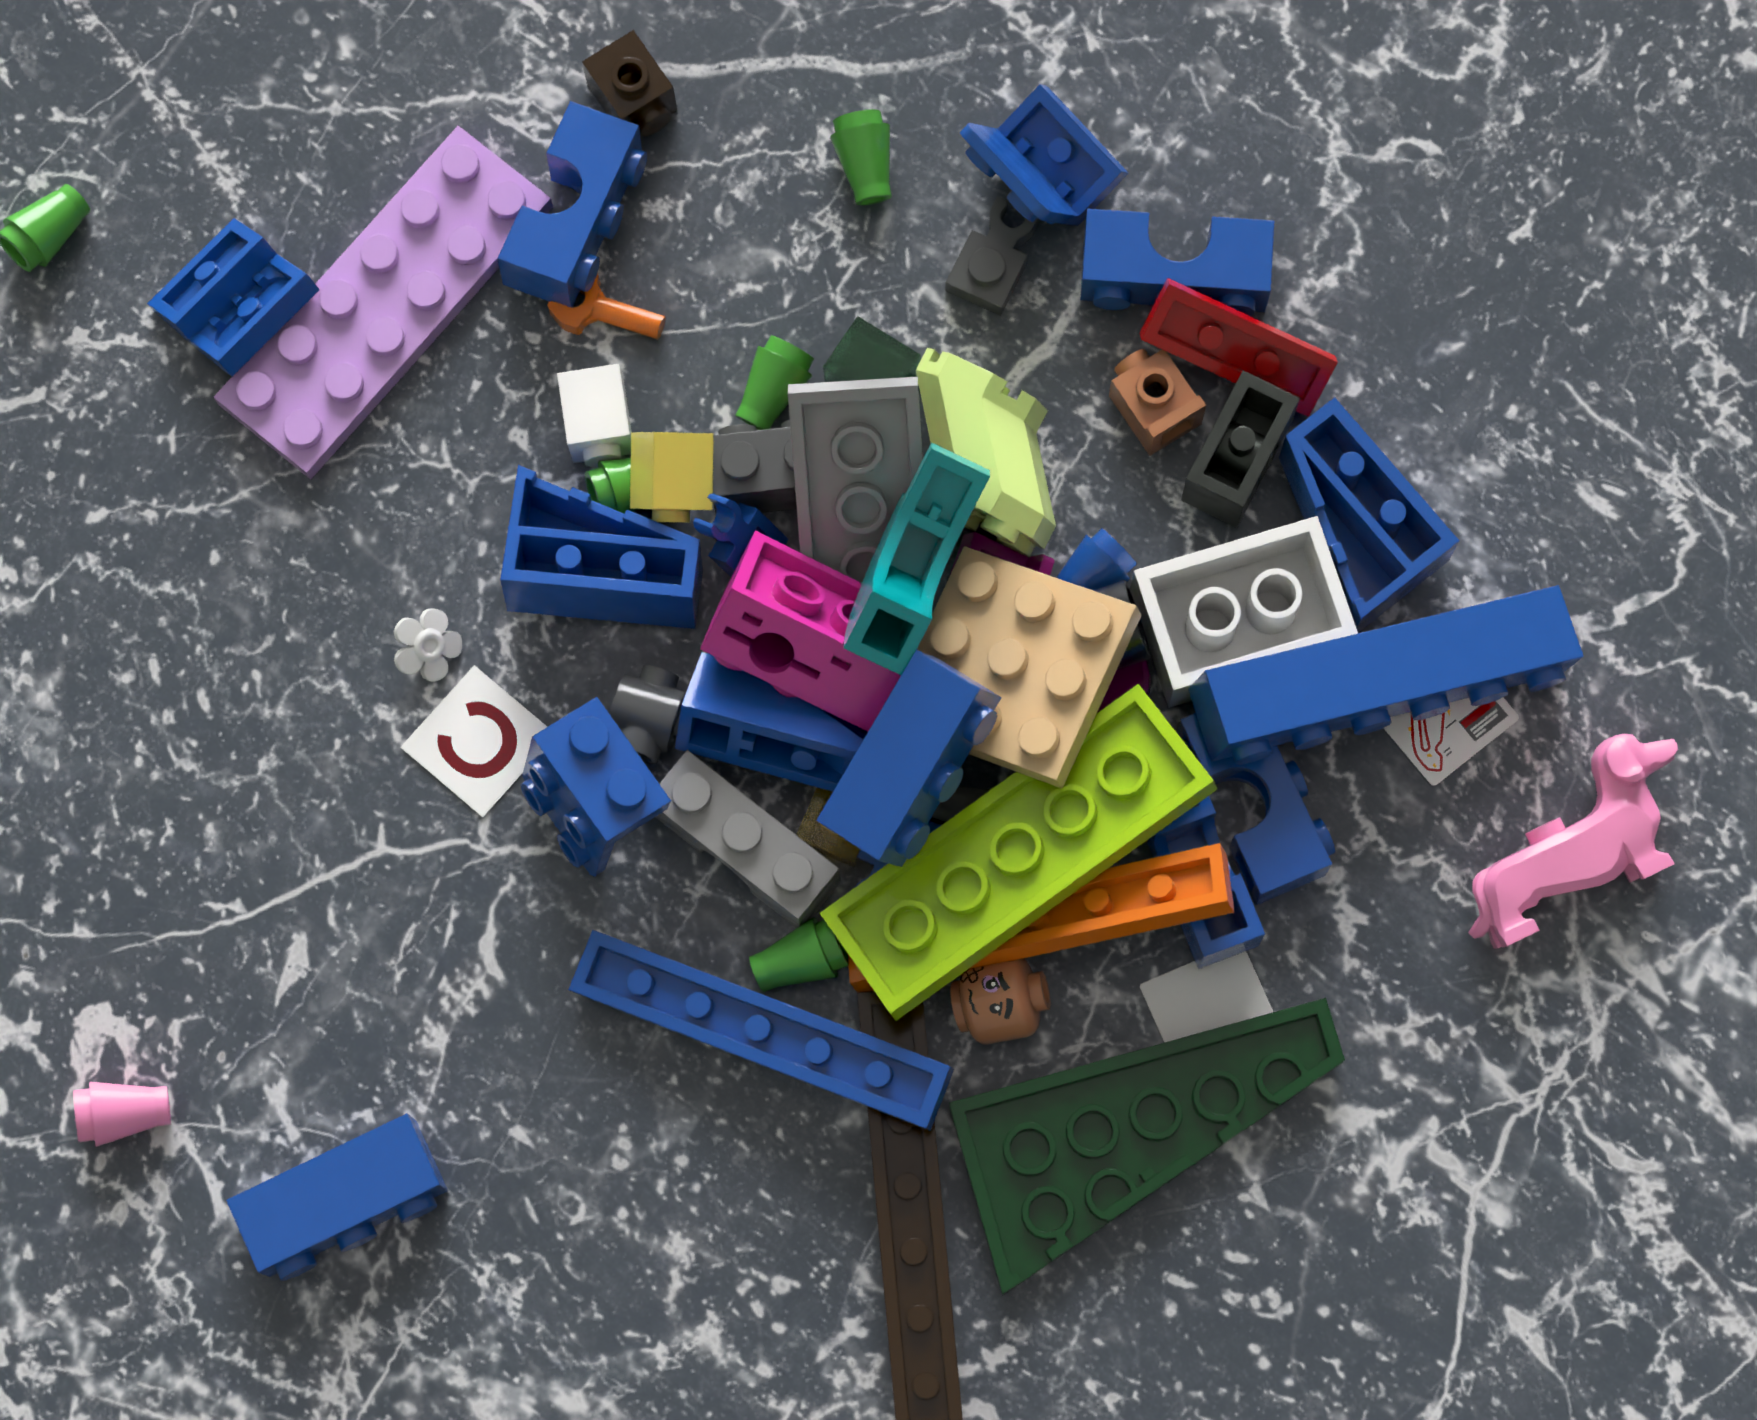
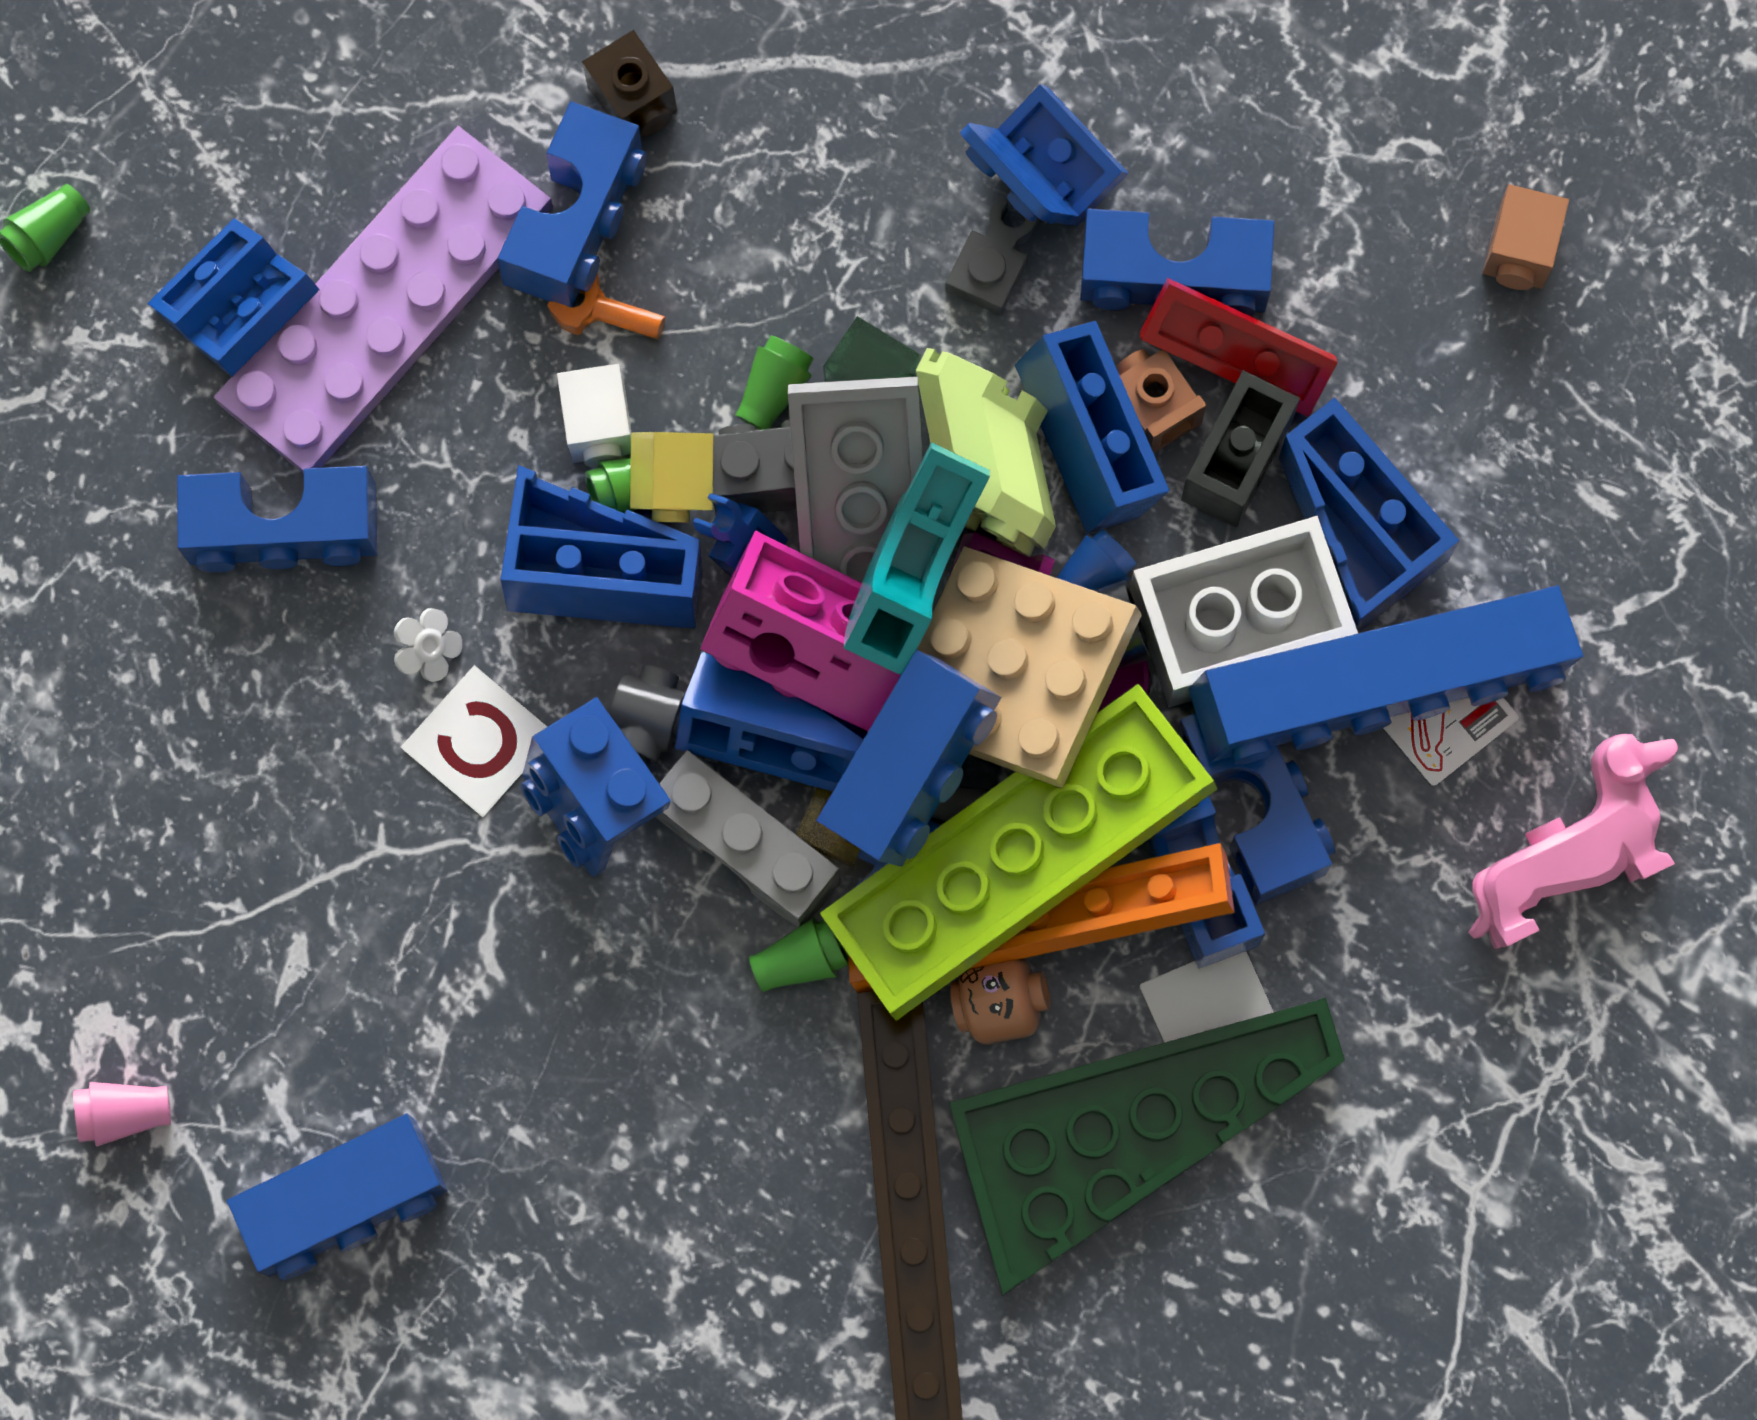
blue plate [568,930,954,1131] -> none
bright green cone [830,109,892,205] -> none
none -> blue arch [177,466,378,572]
none -> blue brick [1014,320,1170,534]
none -> nougat brick [1482,184,1569,290]

